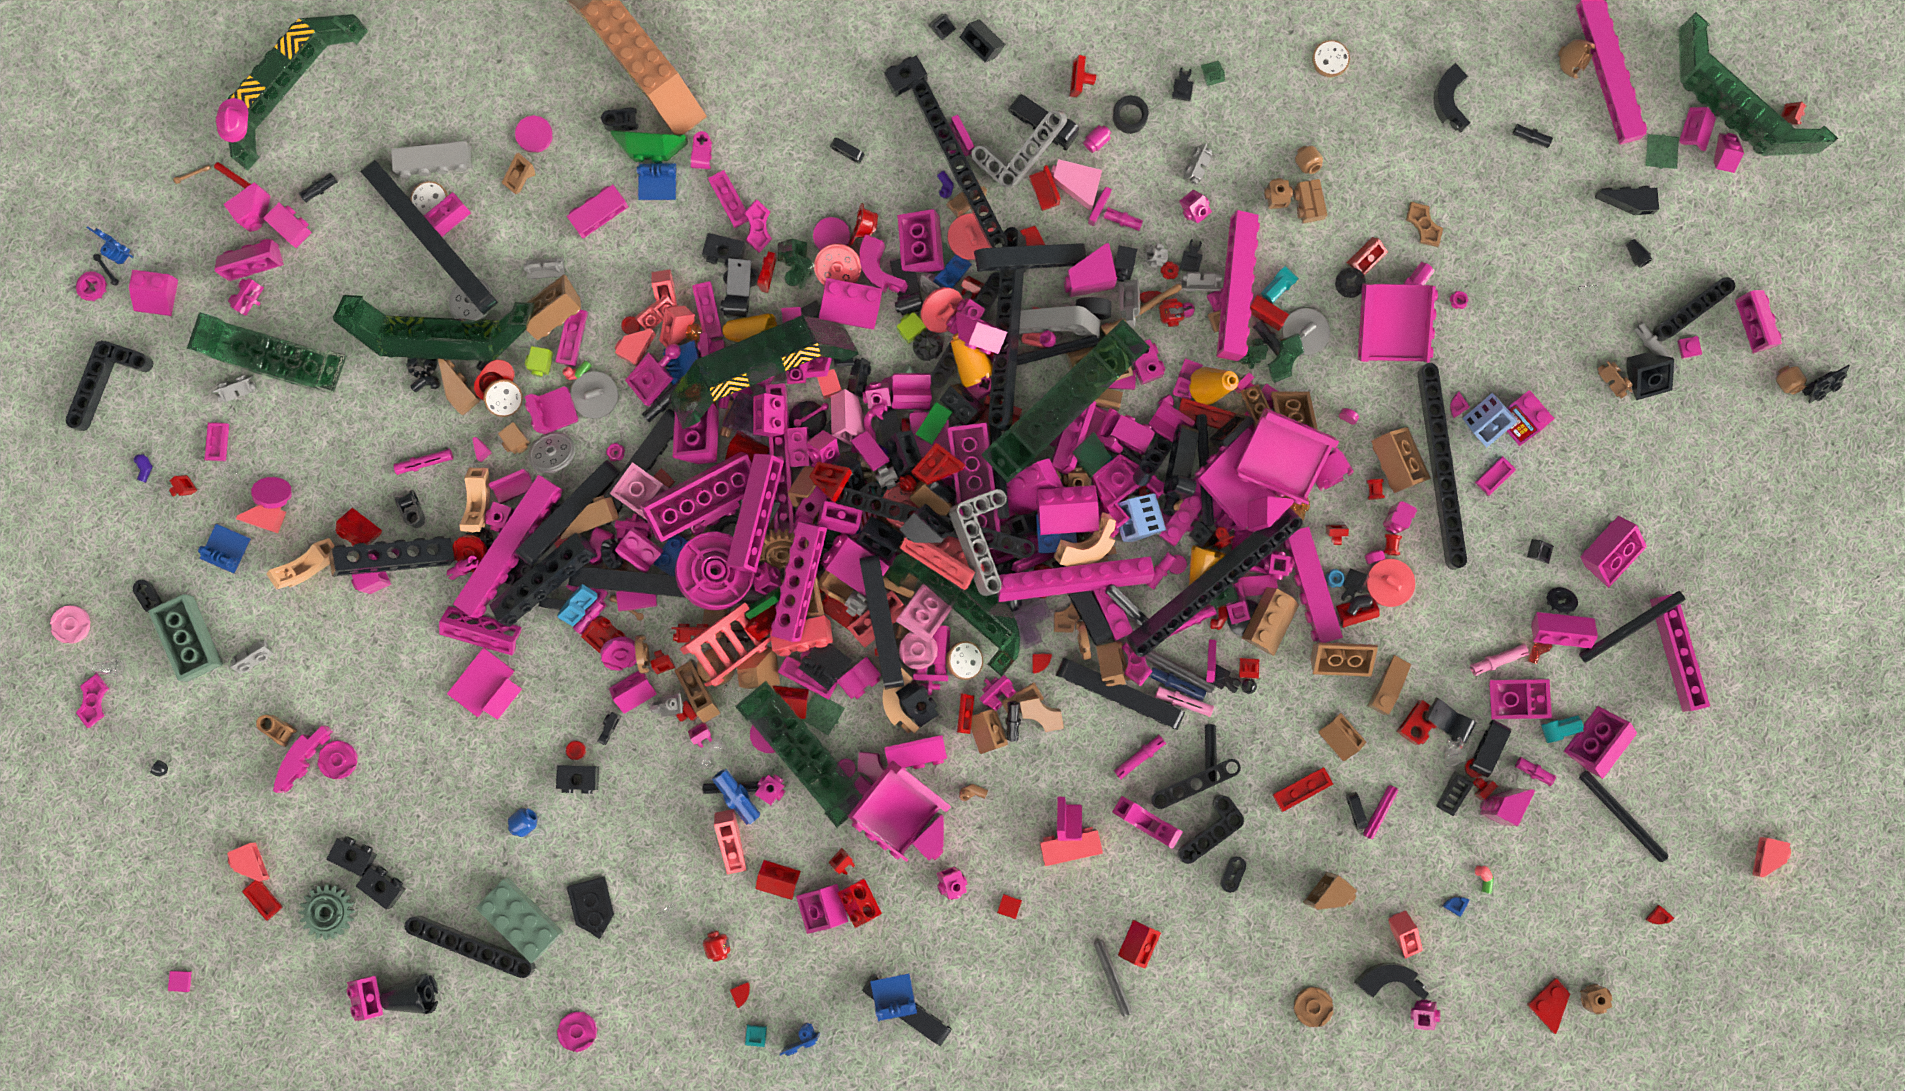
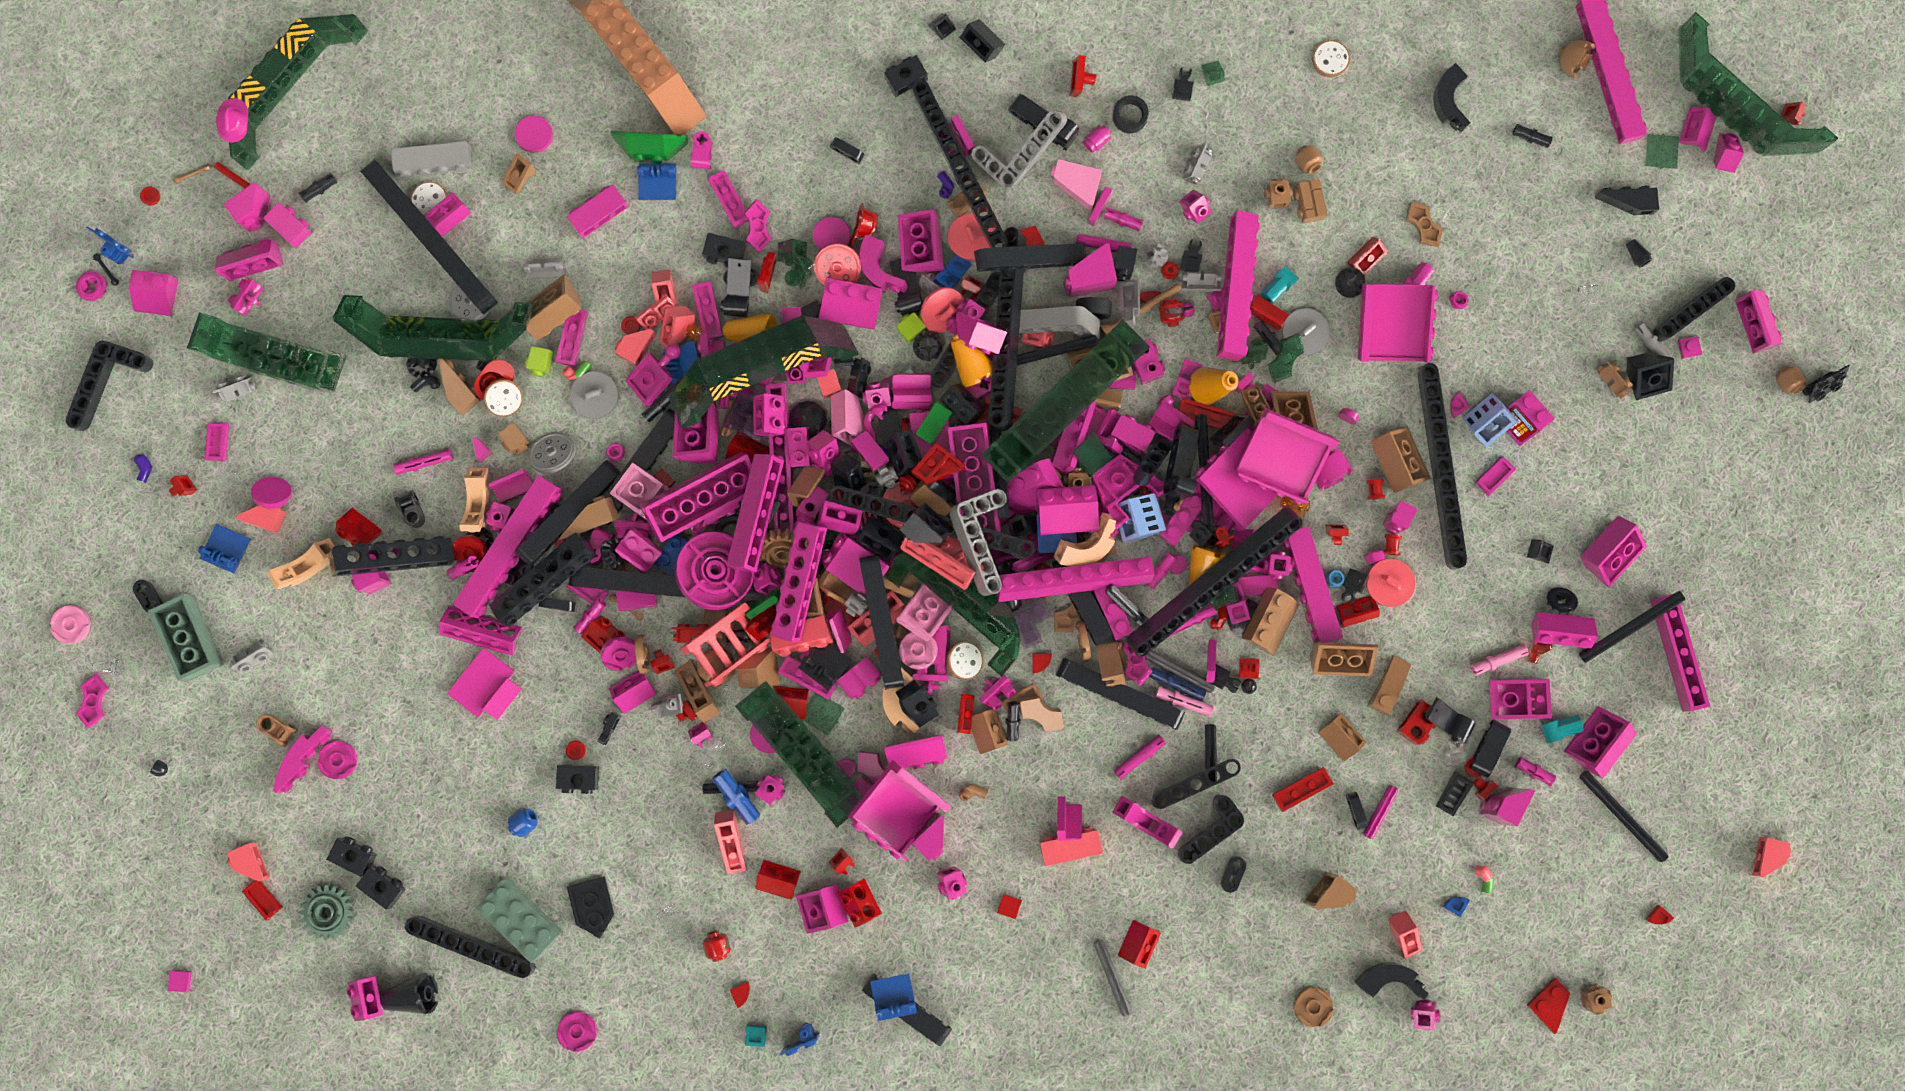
dark pink bracket [525,387,578,435] -> none
dark azure slope [557,584,597,627] -> none
black piece [601,107,639,132] -> none
dark pink hinge [794,403,829,427] -> none
red wing [809,461,852,503] -> none
red panel [1029,165,1061,211] -> none
dark pink hinge [1039,330,1056,347] -> none
dark pink slope [1248,496,1294,532] -> none
black arm [1347,594,1373,616] -> none
none -> red tile [140,186,161,206]
none -> dark pink slope [827,609,852,653]
none -> dark pink axle [1076,234,1132,252]

